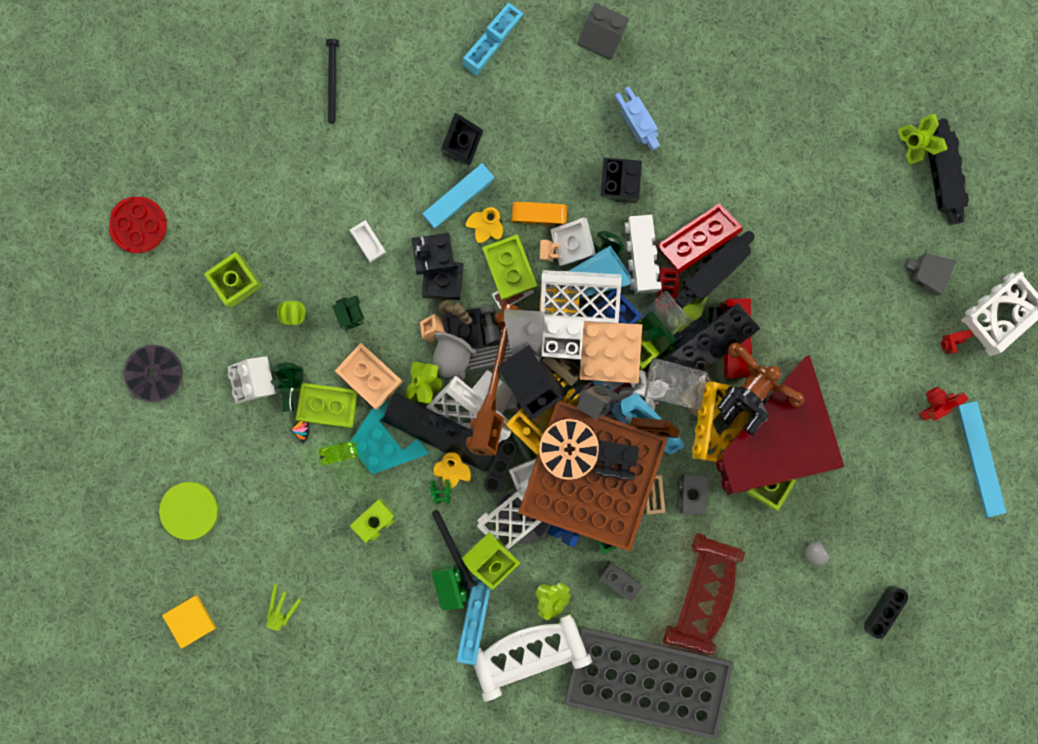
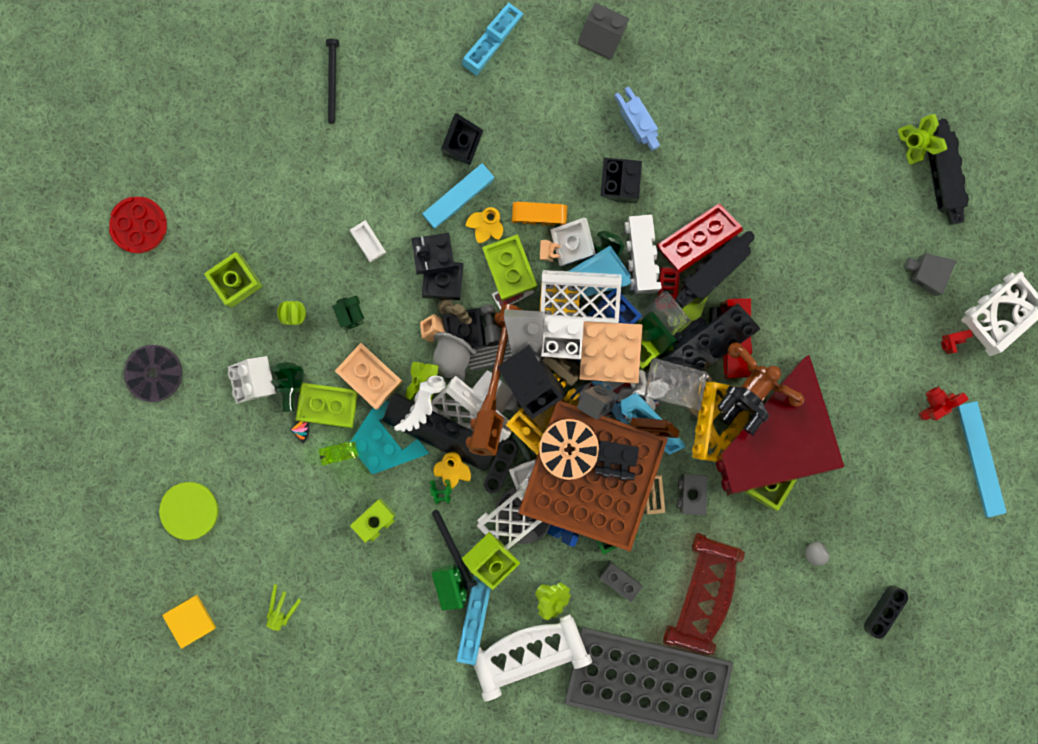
none -> white plant [394,376,446,432]

